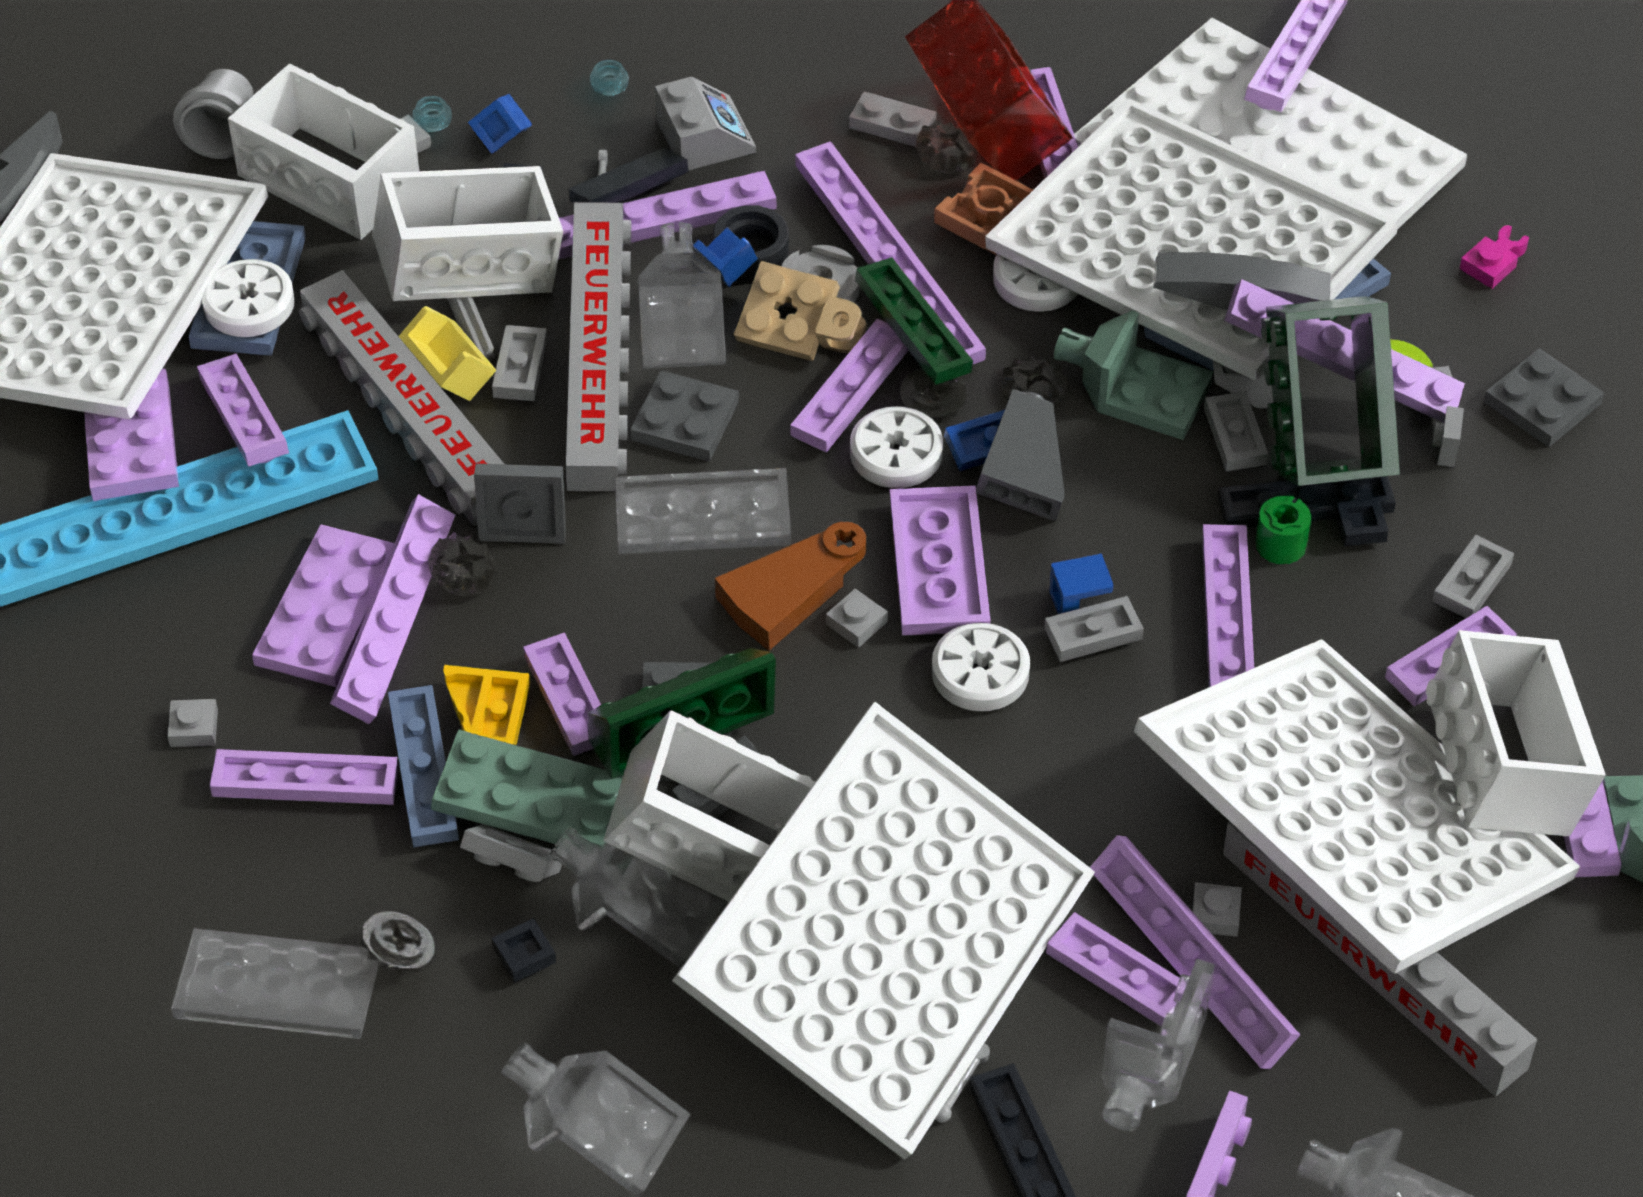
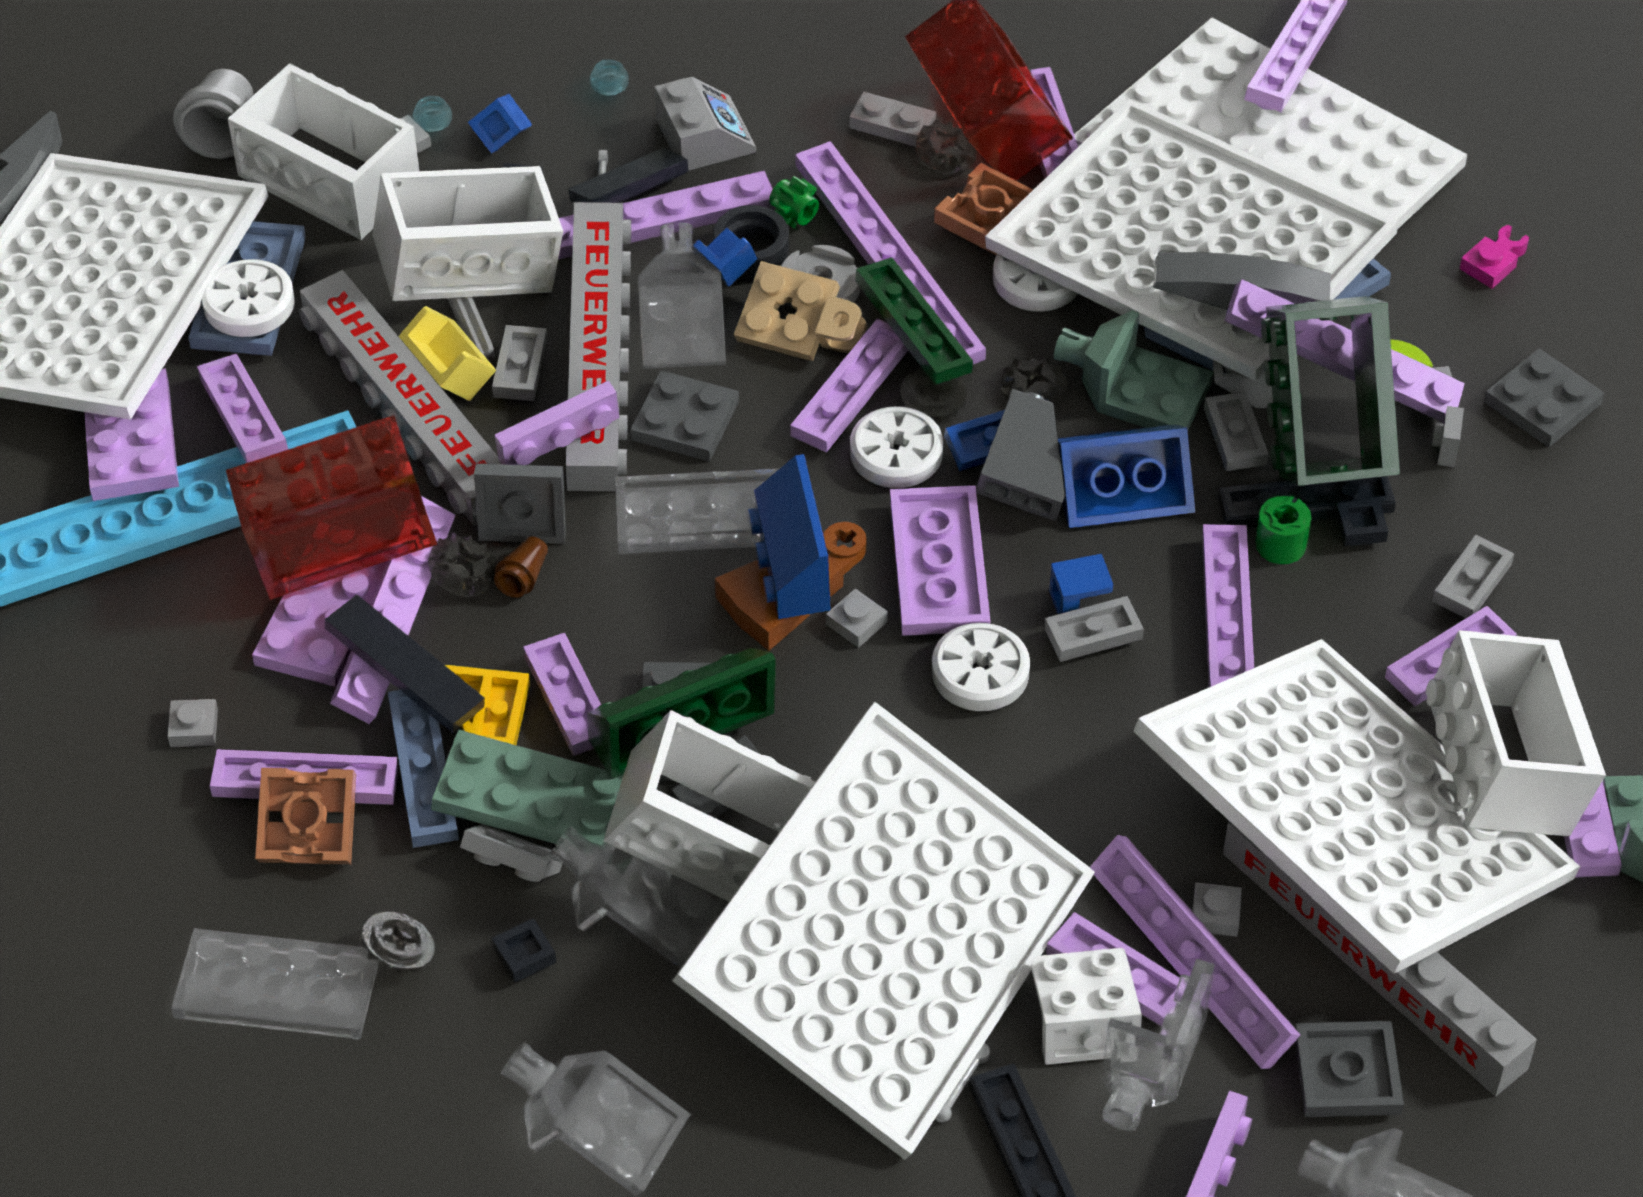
none -> clear red hose [226,415,438,600]
none -> nougat brick [255,768,356,865]
none -> black tile [325,594,485,733]
none -> reddish brown cone [494,536,548,598]
none -> lavender plate [495,381,619,465]
none -> blue slope [748,454,831,619]
none -> green gear [769,176,819,228]
none -> white bracket [1031,948,1142,1065]
none -> blue slope [1058,424,1195,528]
none -> dark grey plate [1295,1021,1404,1117]

